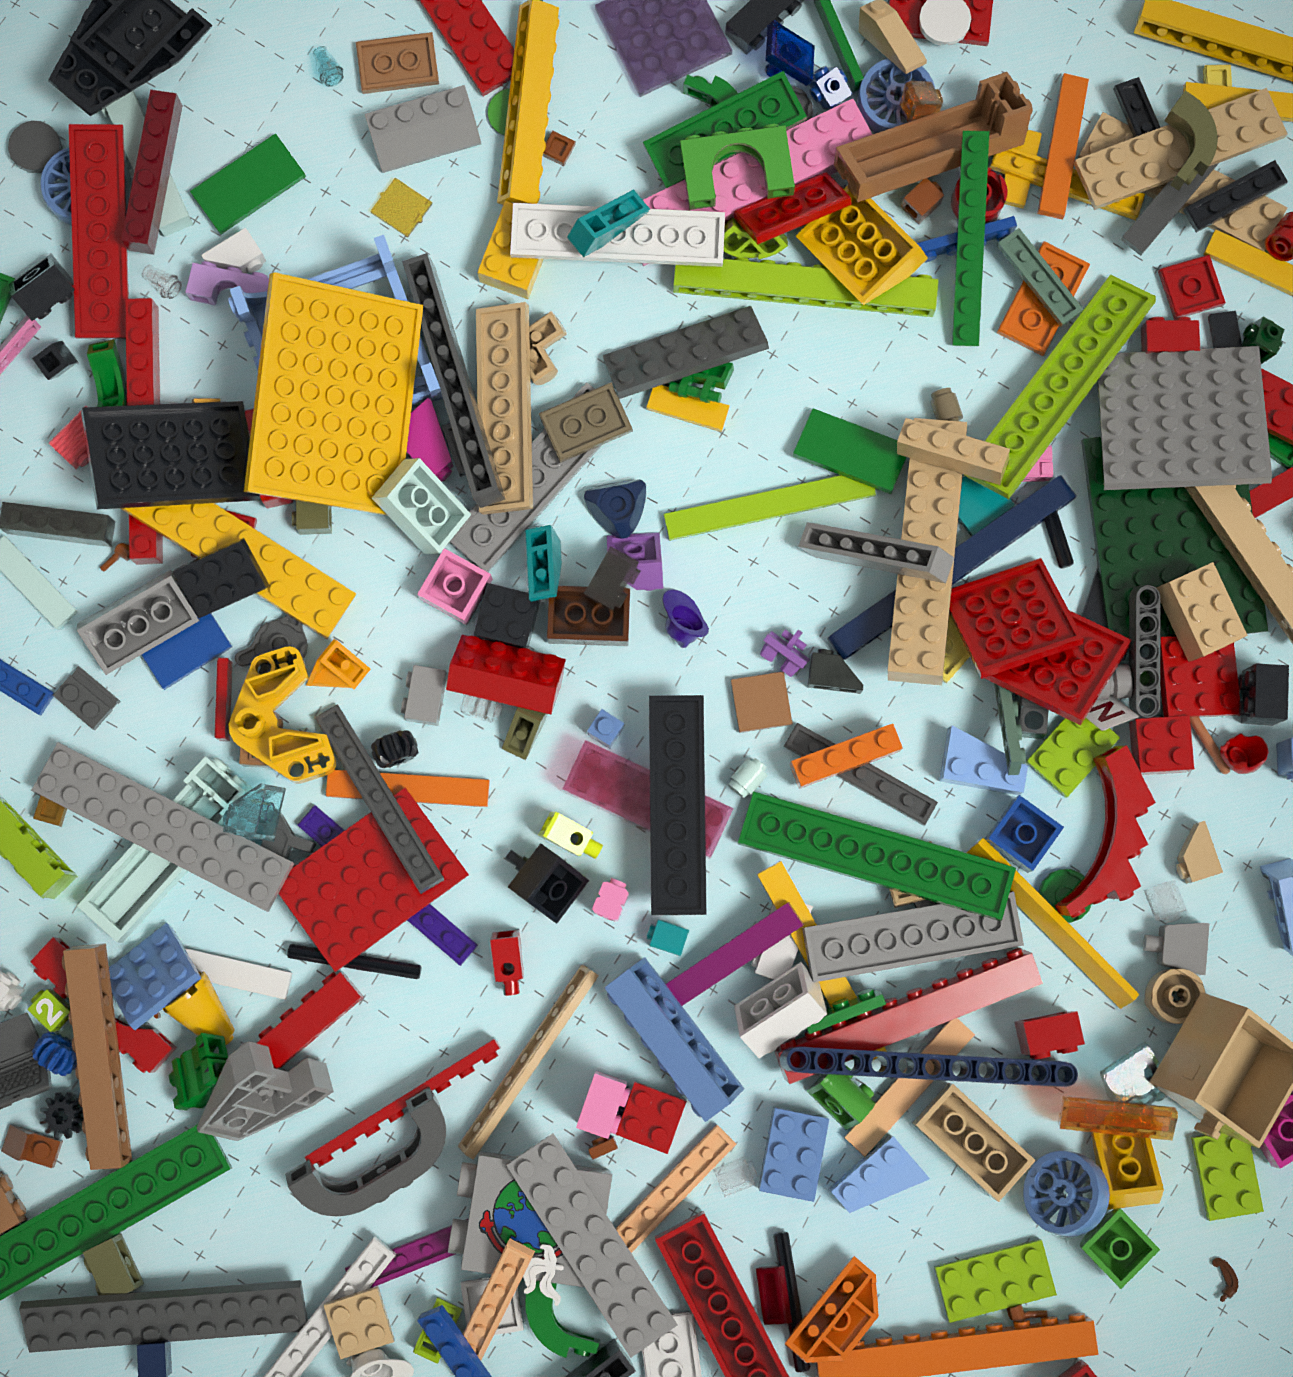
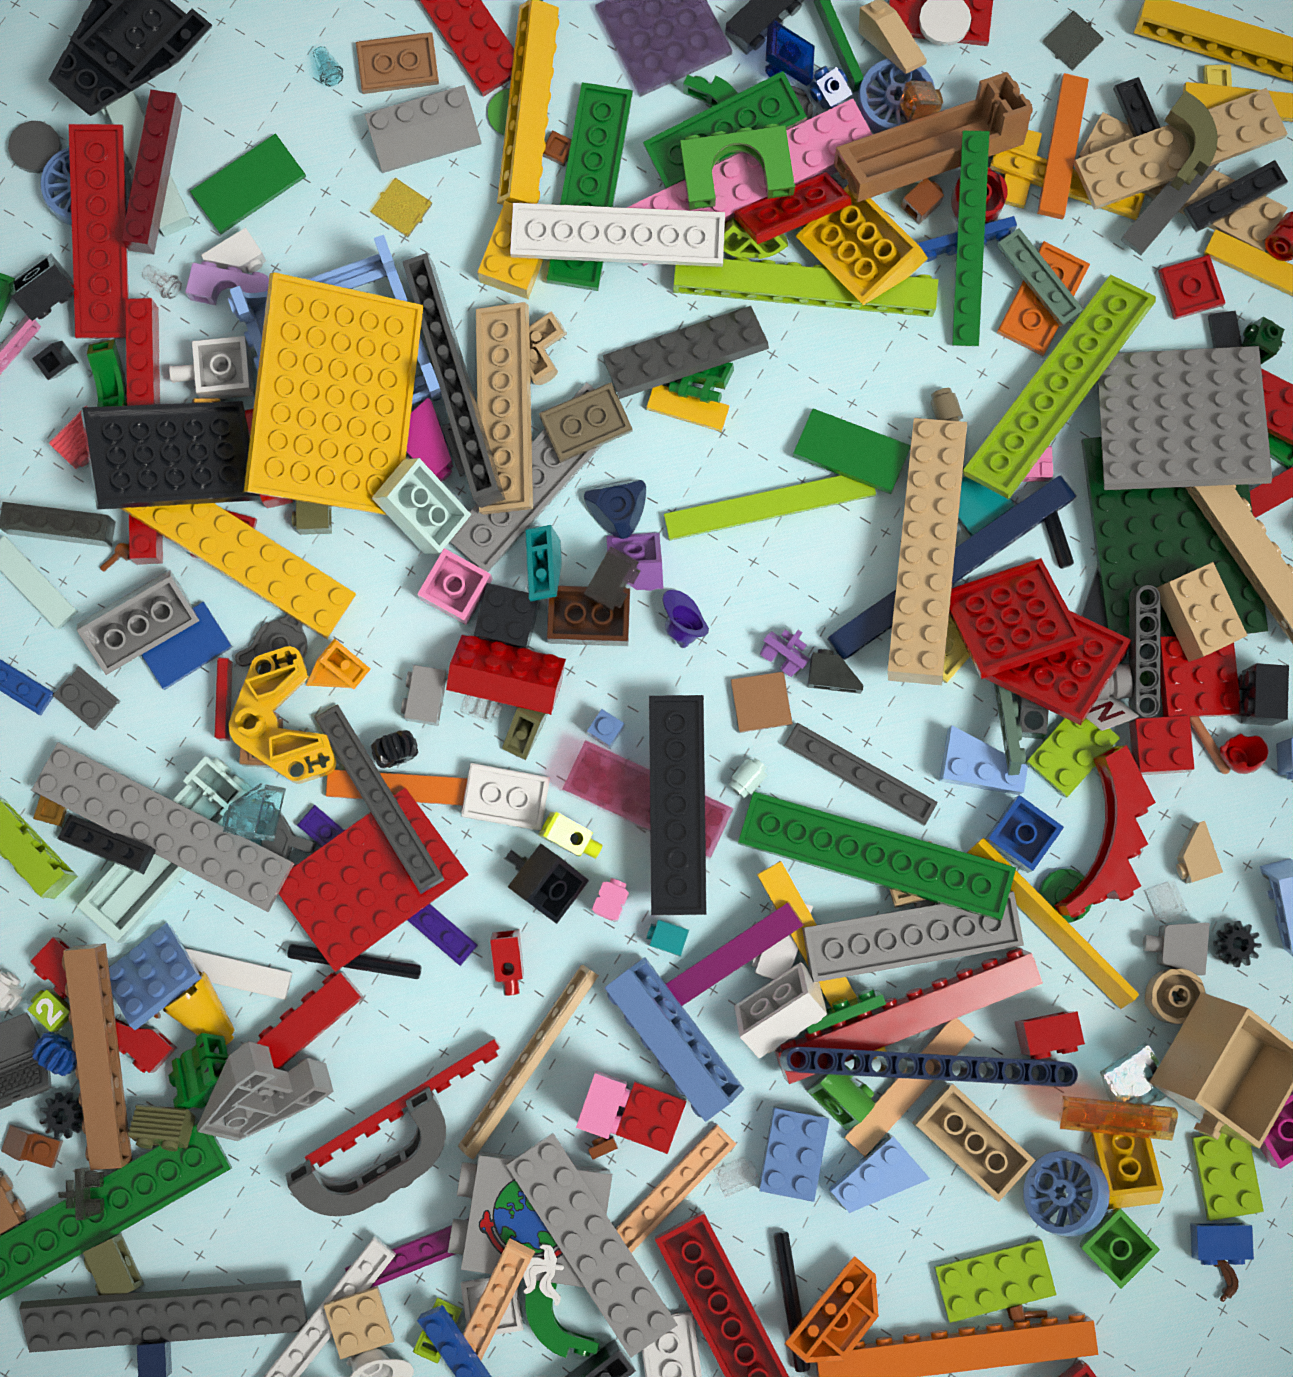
black plate [173,538,269,619] -> none
teal slope [567,189,650,258] -> none
dark red tile [756,1265,792,1325] -> none
orange brick [789,723,903,789] -> none
light grey brick [798,522,954,584] -> none
tan brick [897,418,1010,485] -> none
red brick [1141,317,1200,353] -> none
none -> black plate [57,815,156,875]
none -> clear smoke hips [58,1167,104,1220]
none -> olive brick [128,1104,196,1151]
none -> white brick [169,336,255,399]
none -> white tile [461,763,550,831]
none -> green plate [547,82,633,291]
none -> clear smoke piece [1042,10,1104,71]
none -> blue brick [1190,1223,1254,1265]
none -> black gear [1213,921,1262,968]

